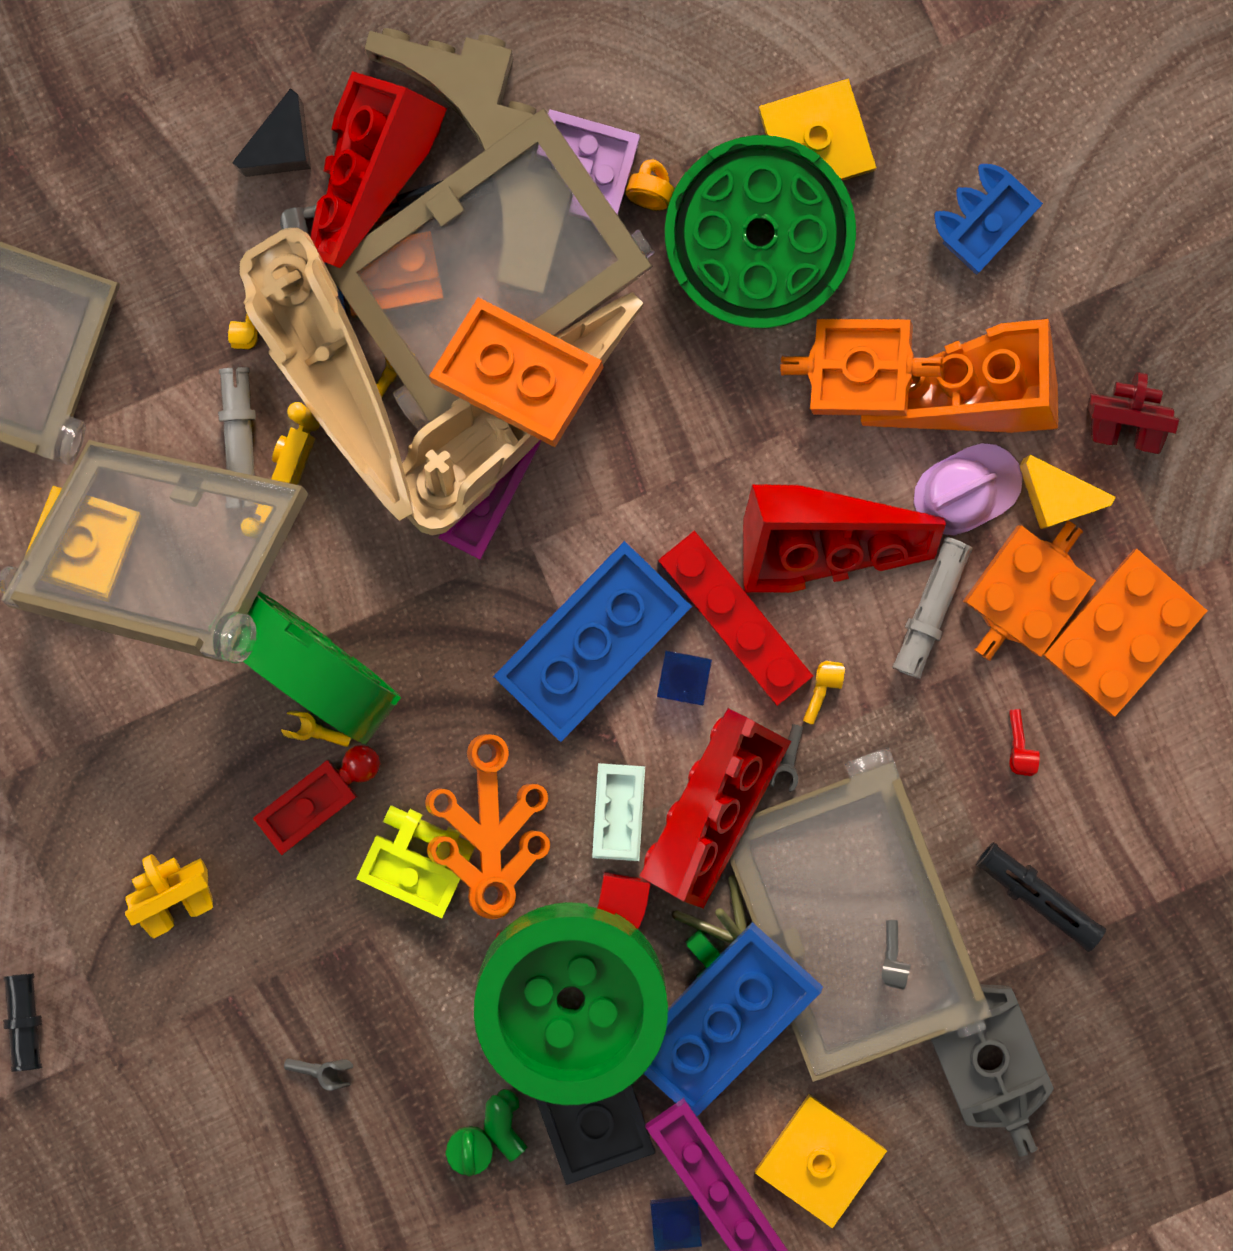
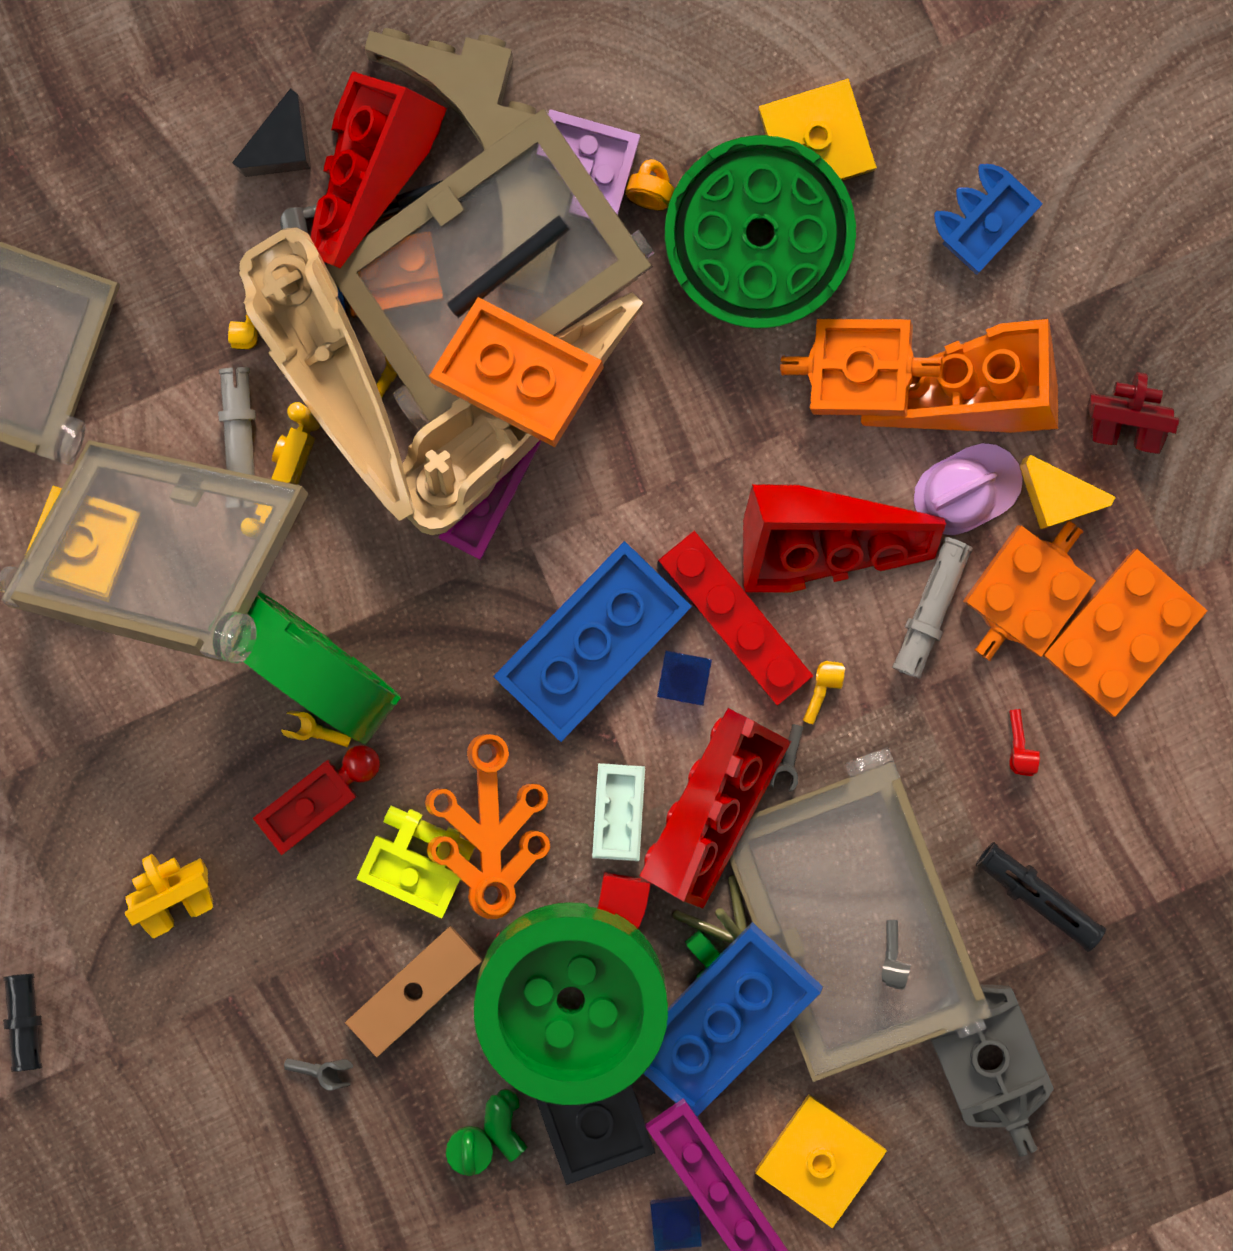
none -> medium nougat tile [345,925,482,1057]
none -> black bar [447,215,571,318]

